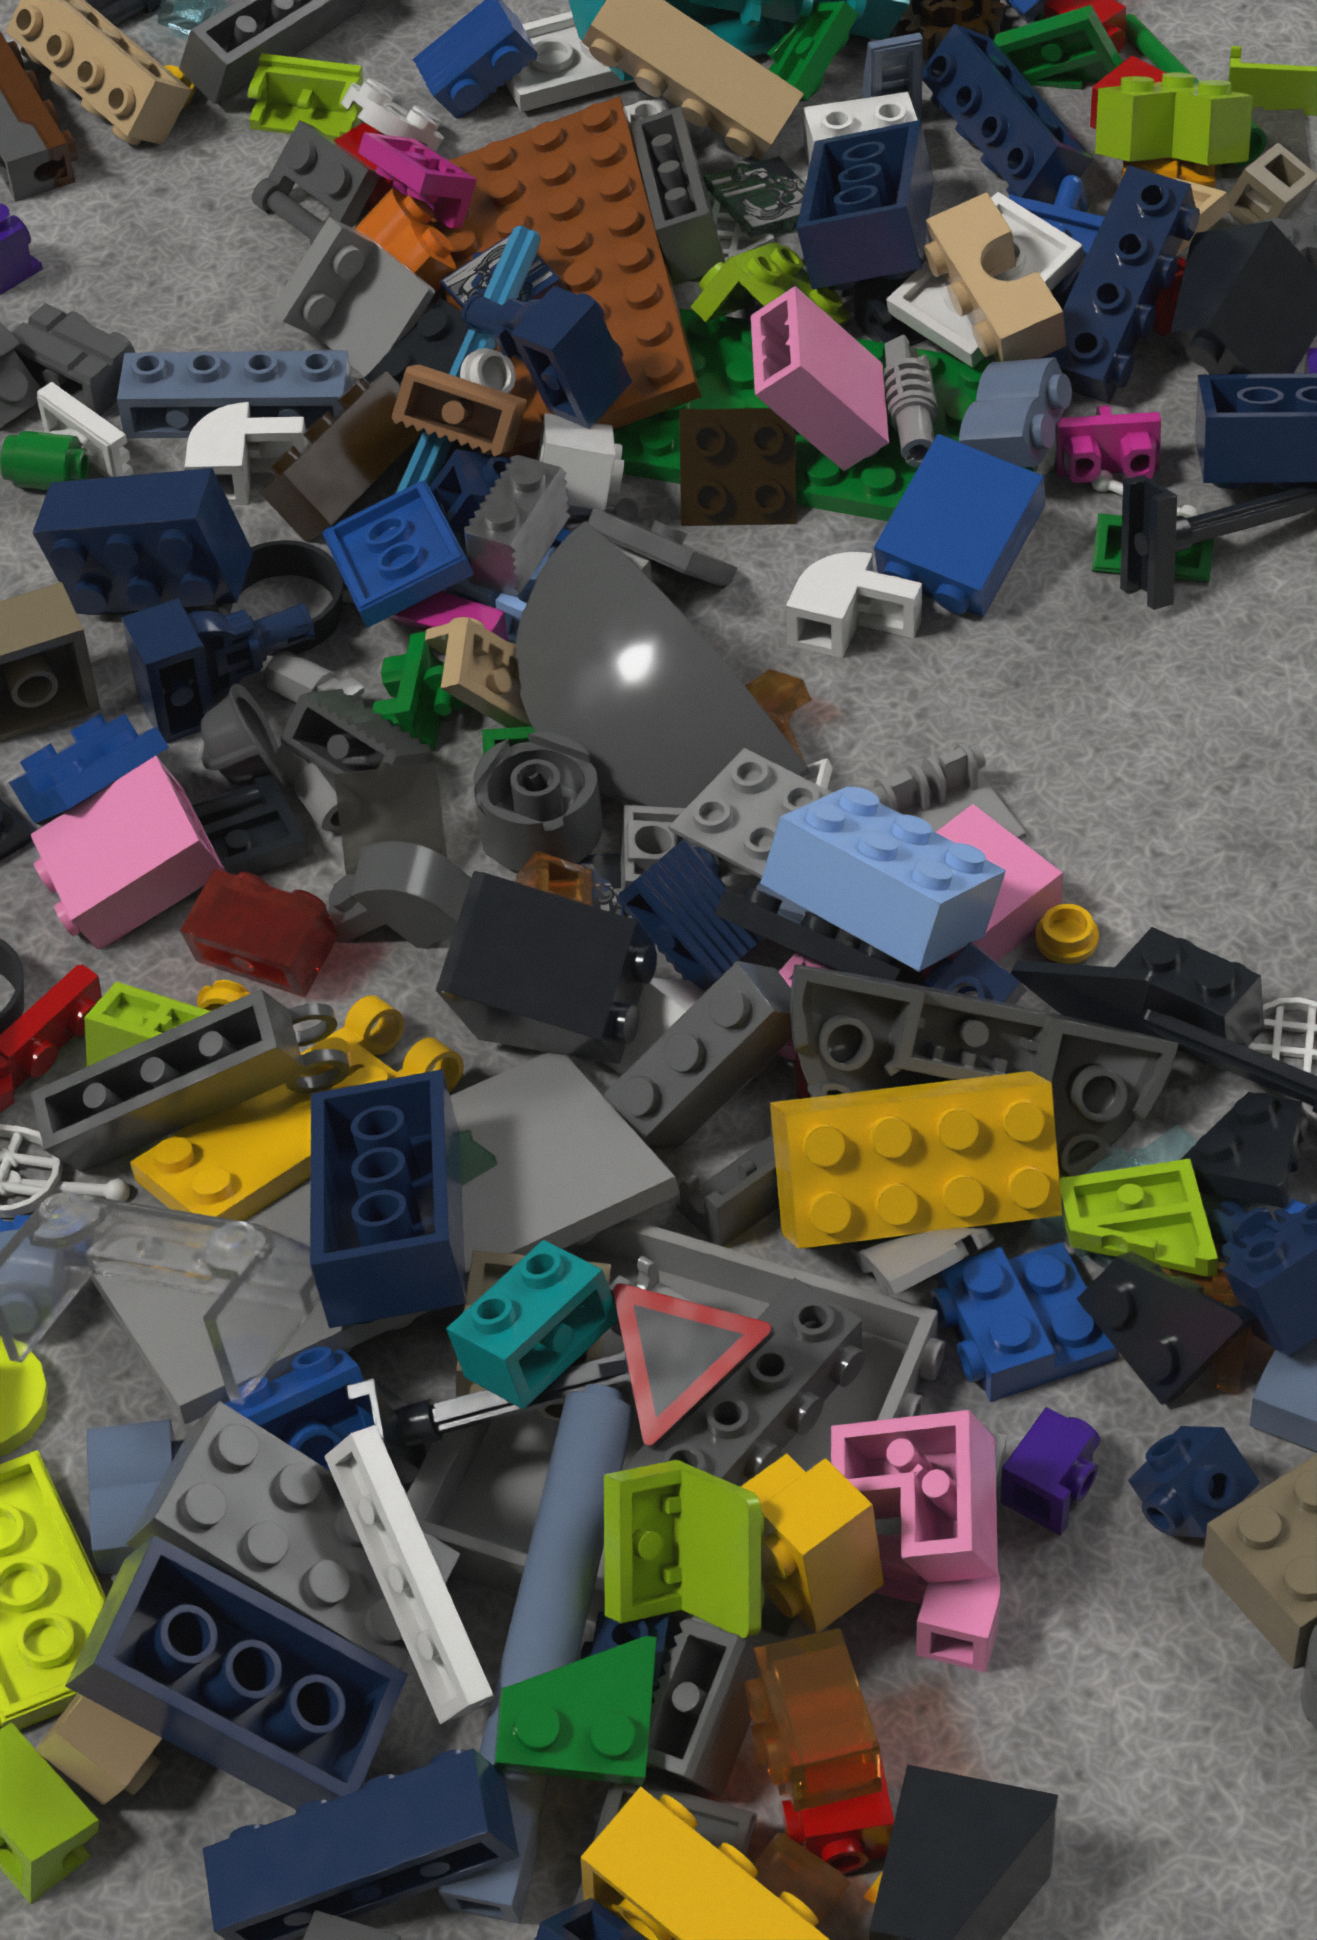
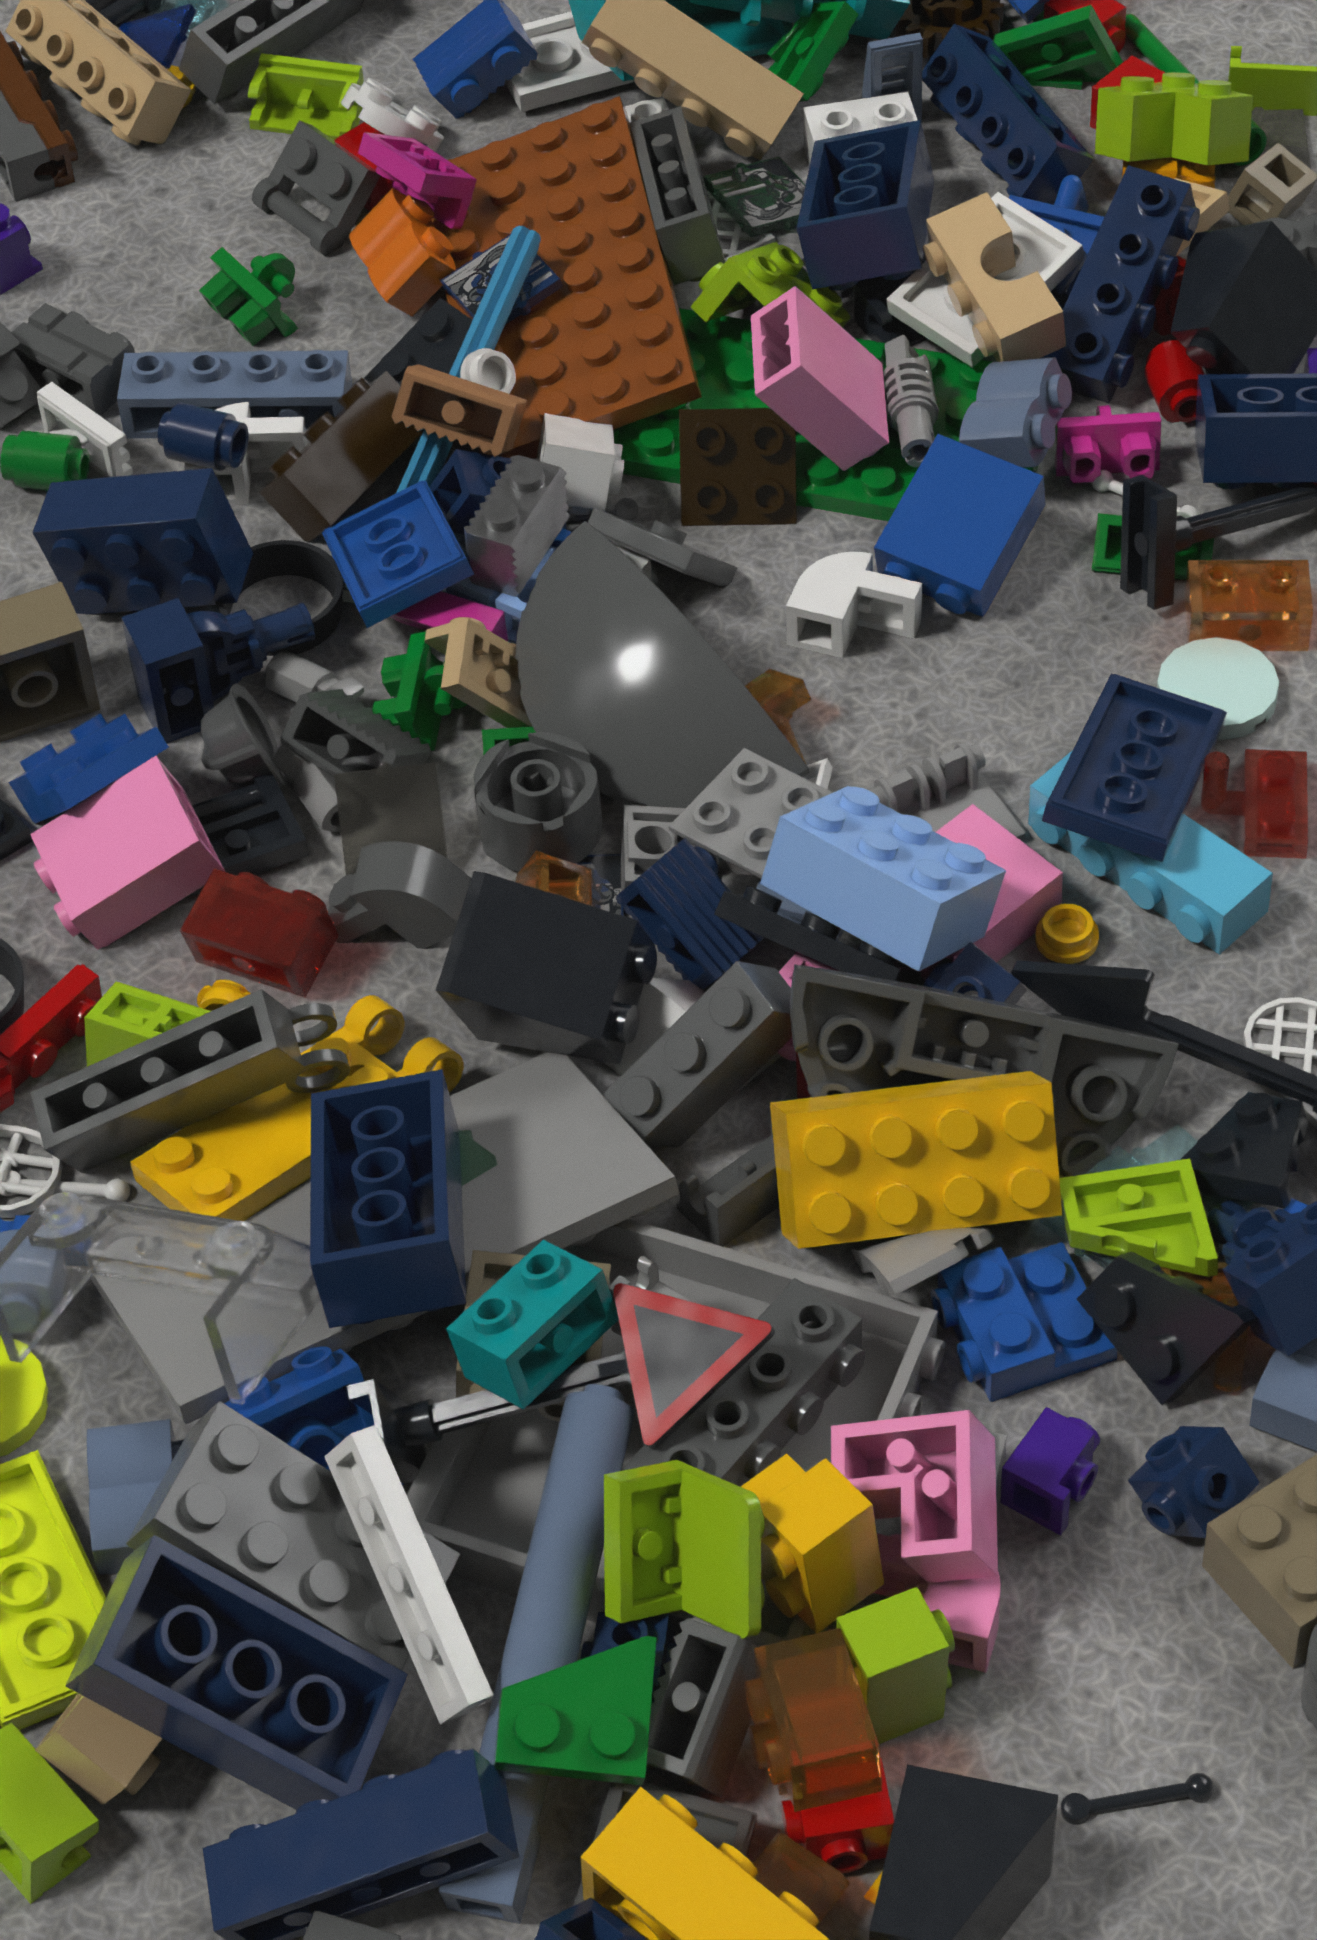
light grey bracket [270,217,435,377] -> none
dark blue brick [461,286,632,429] -> none
black brick [1115,927,1264,1047] -> none
none -> clear blue piece [119,4,197,69]
none -> dark blue brick [157,402,249,471]
none -> green hips [199,247,299,346]
none -> lime brick [834,1587,955,1750]
none -> medium azure brick [1028,750,1273,955]
none -> dark blue tile [1042,674,1227,862]
none -> black hinge [1061,1773,1214,1825]
none -> red brick [1145,340,1206,423]
none -> light aqua tile [1157,637,1279,740]
none -> clear orange brick [1185,560,1313,651]
none -> clear red plate [1201,749,1308,859]

